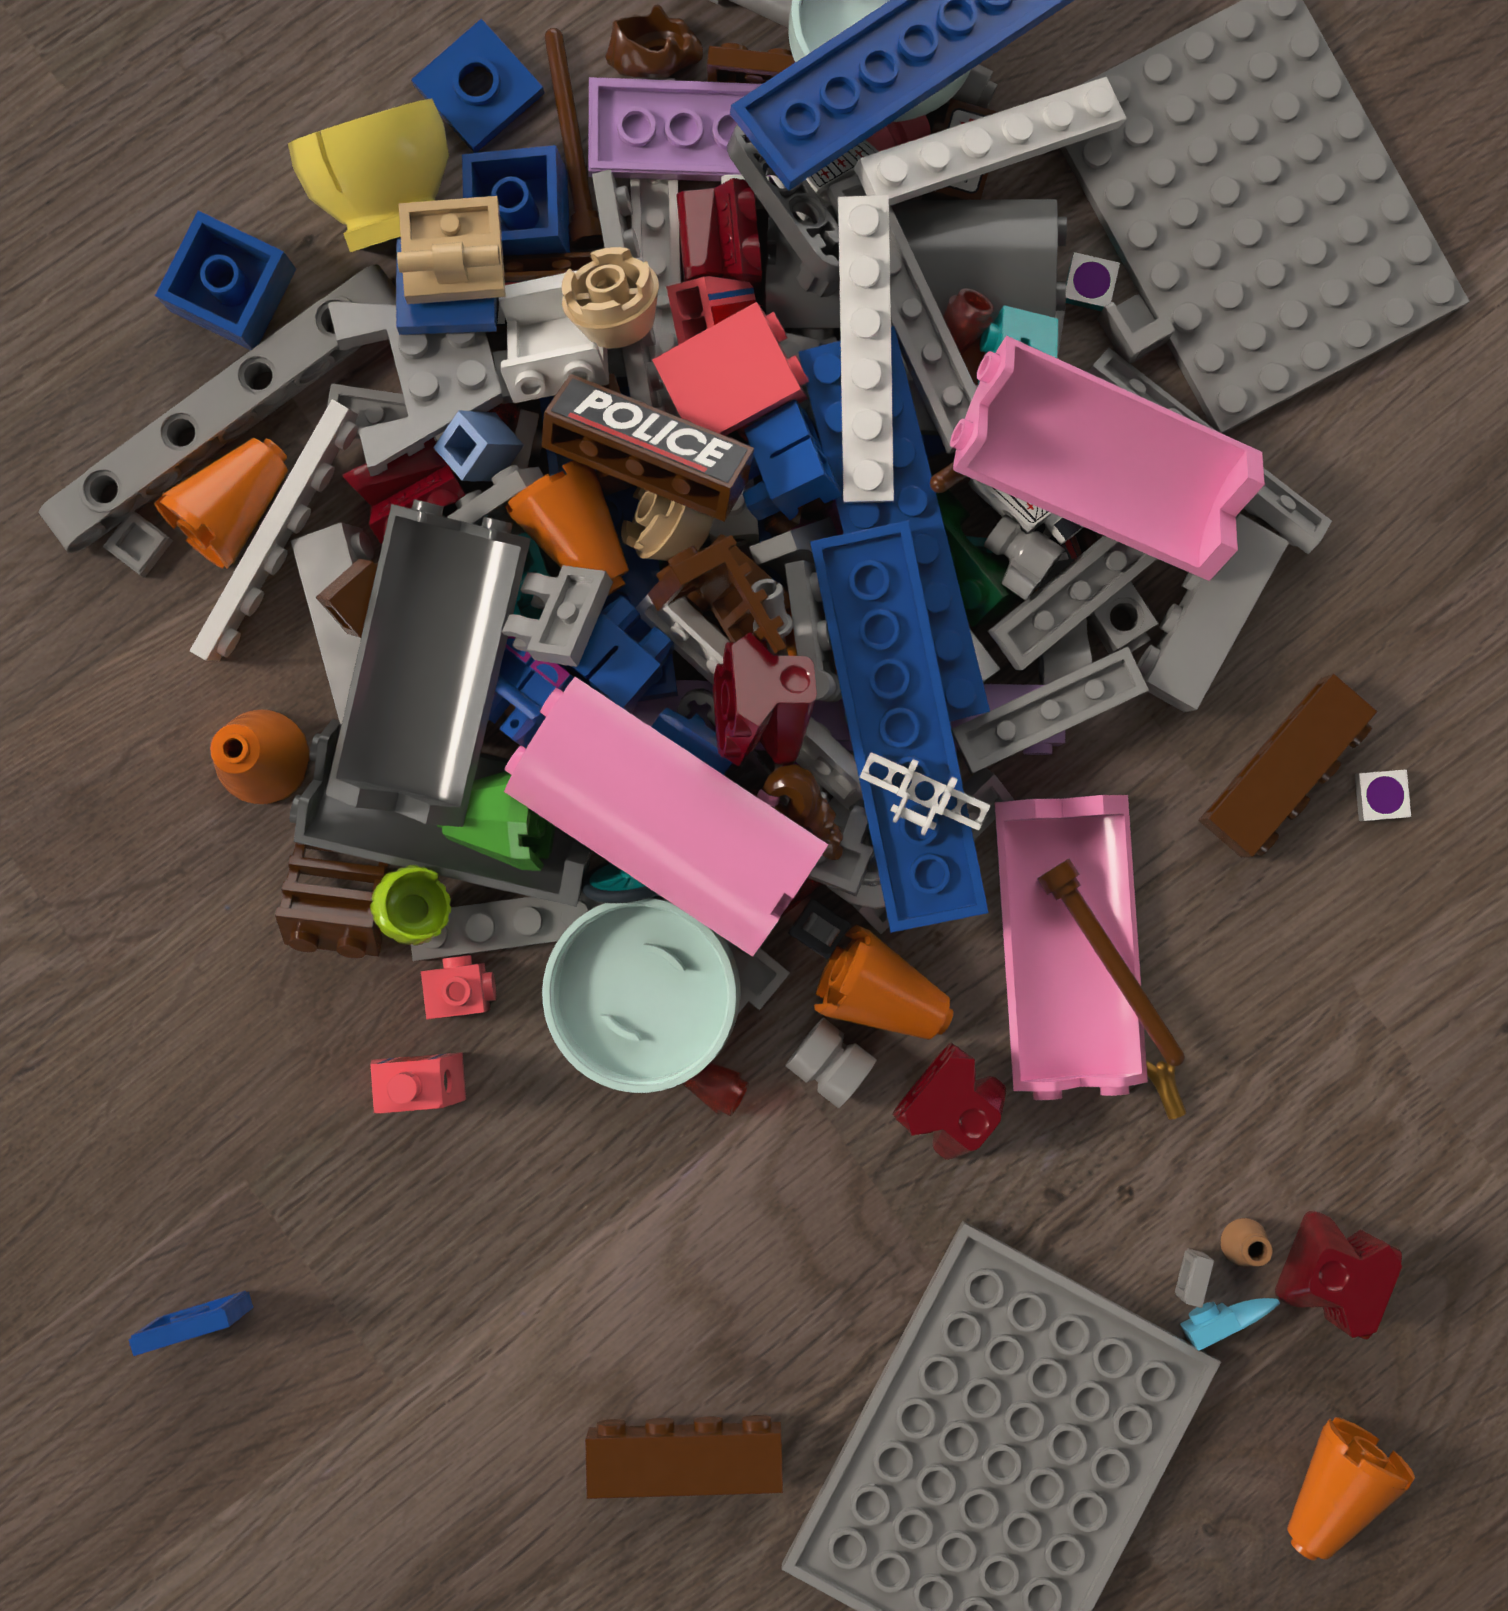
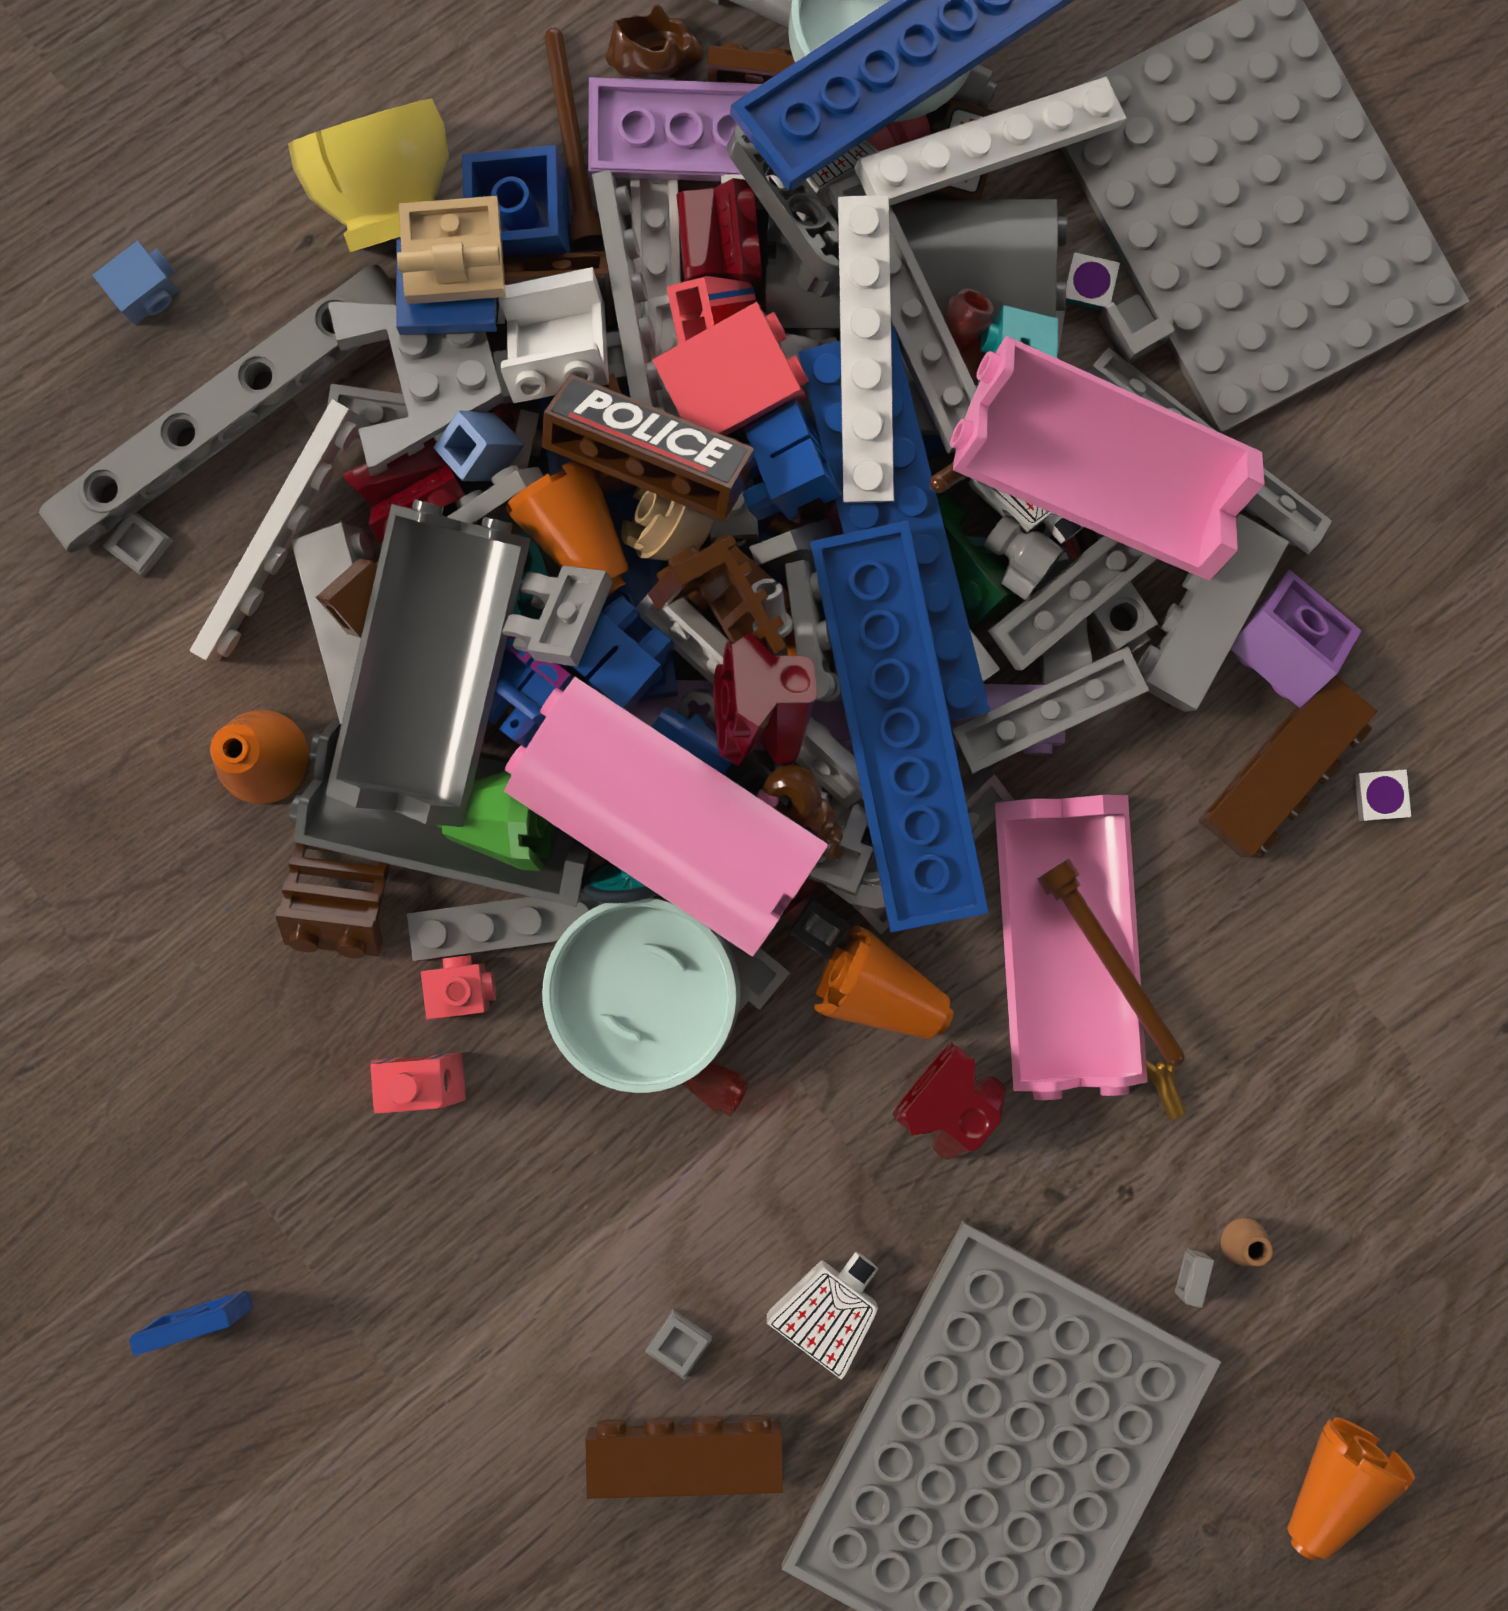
orange cone [154,438,288,569] -> none
blue brick [155,211,296,350] -> none
lime hair [370,865,451,946] -> none
blue piece [411,19,545,153] -> none
tan cone [562,247,659,349] -> none
light grey wheel [785,1017,876,1108] -> none
white piece [859,752,990,836] -> none
medium azure plate [1180,1298,1280,1351] -> none
dark red piece [1275,1211,1402,1340] -> none
none -> medium blue brick [92,240,179,325]
none -> light grey tile [645,1309,712,1380]
none -> white torso [767,1252,879,1380]
none -> medium lavender slope [1230,569,1362,708]

